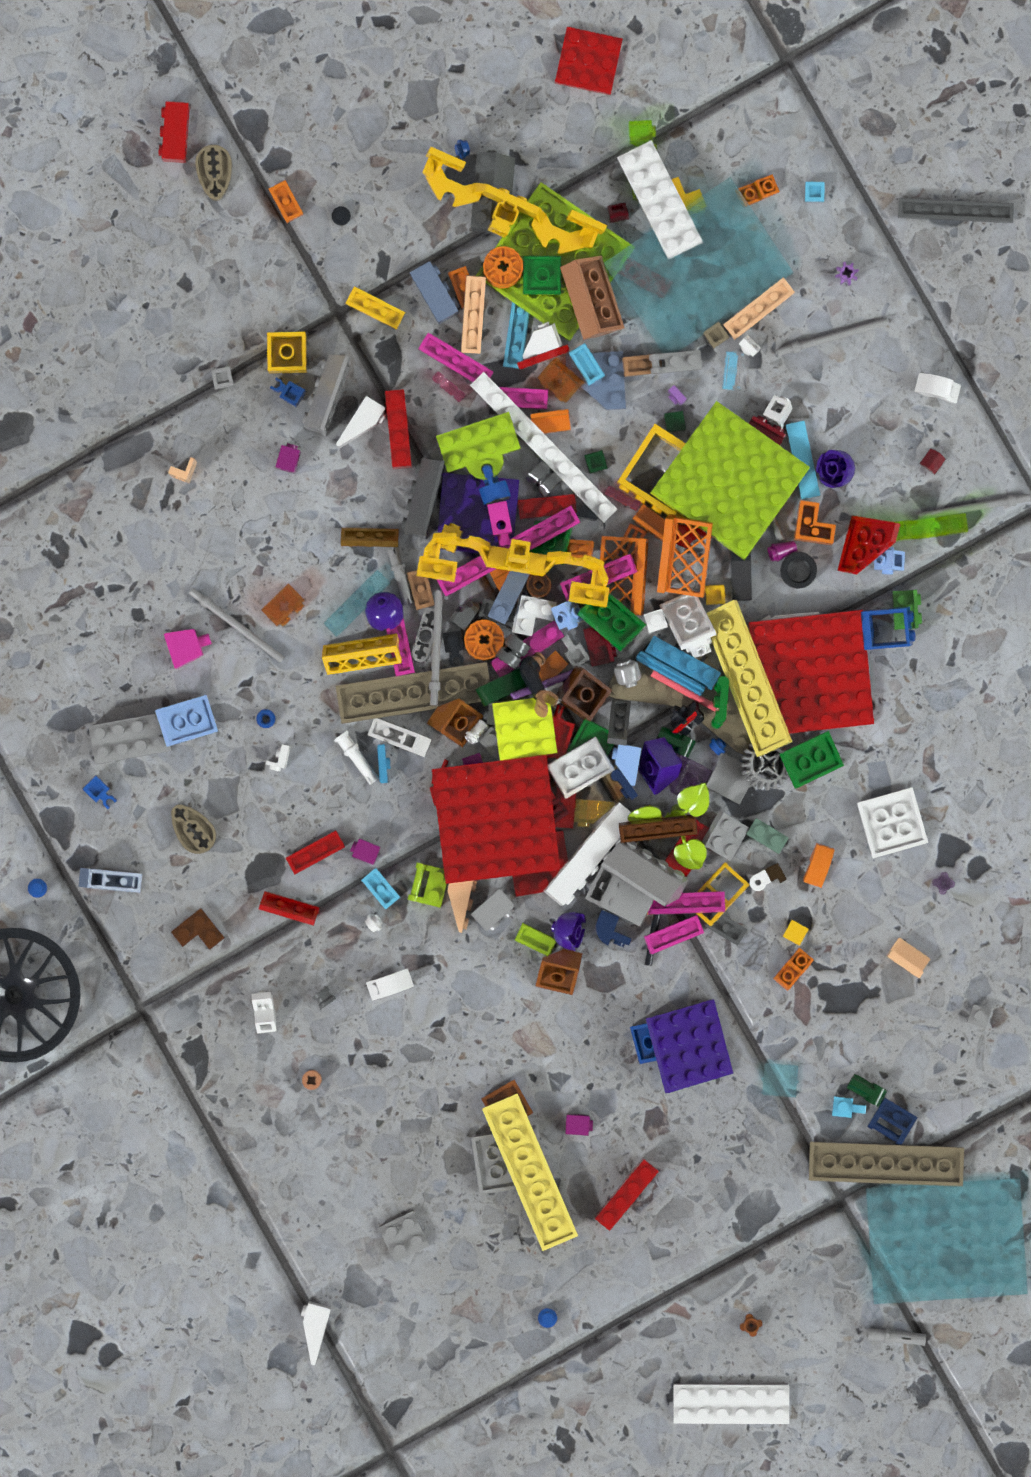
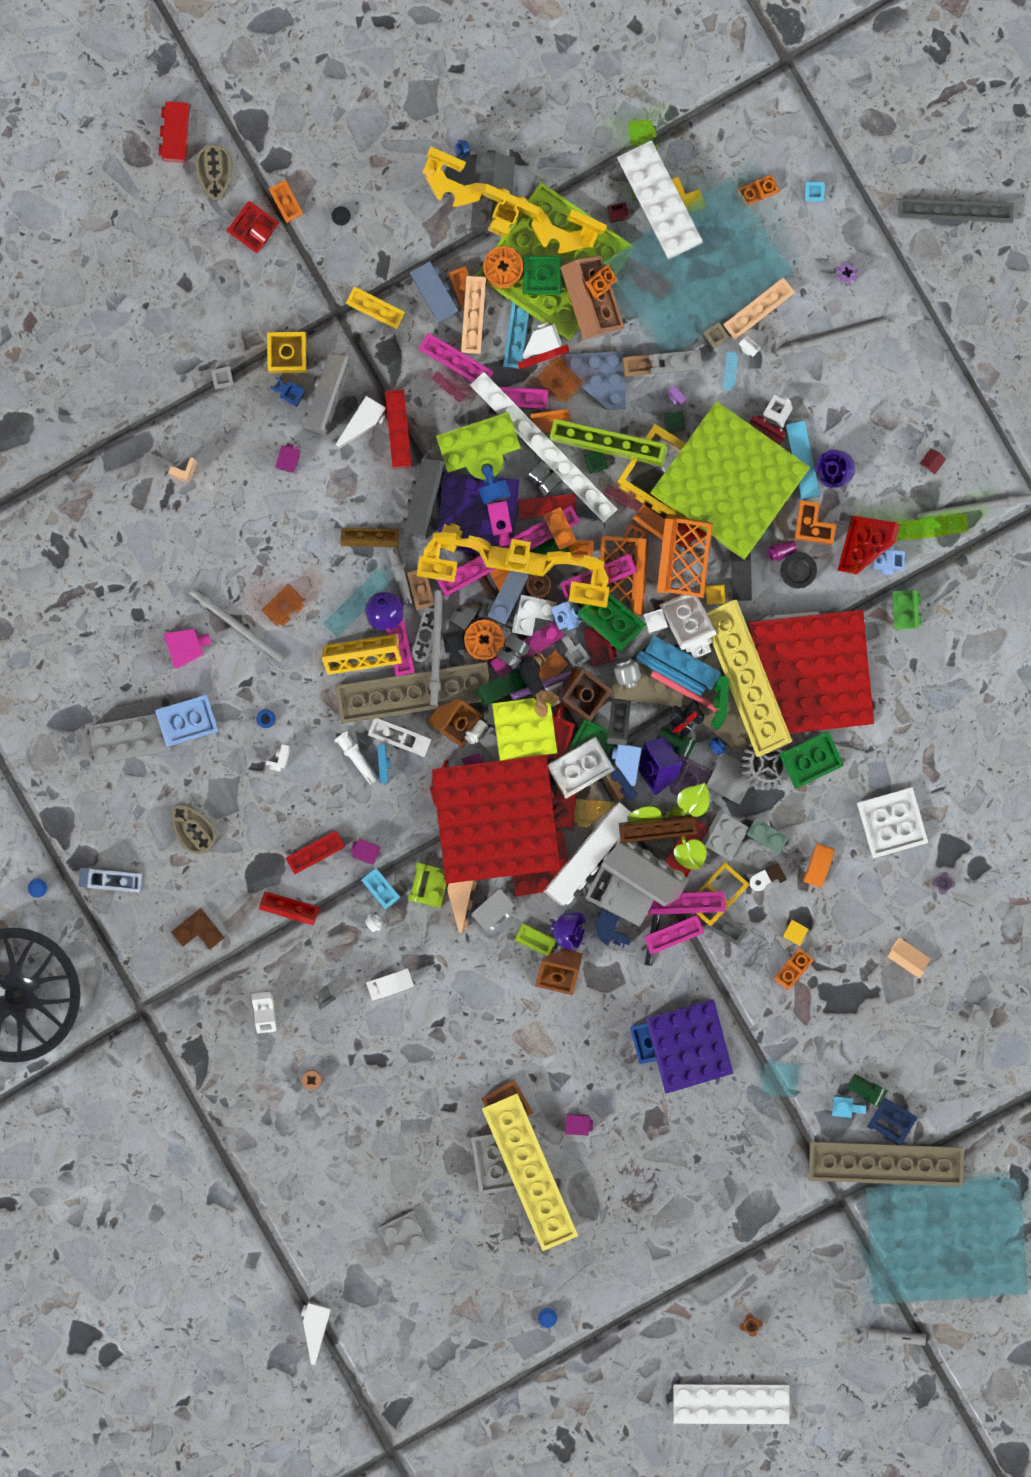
blue plate [82,775,117,809] -> none
red plate [555,27,623,96] -> none
medium azure tile [569,343,605,386] -> none
red brick [595,1158,659,1231] -> none
blue window [861,606,916,650] -> none
white brick [914,373,961,403] -> none
none -> red plate [226,201,280,254]
none -> orange plate [543,507,577,550]
none -> lime brick [550,419,668,467]
none -> orange slope [585,264,618,299]

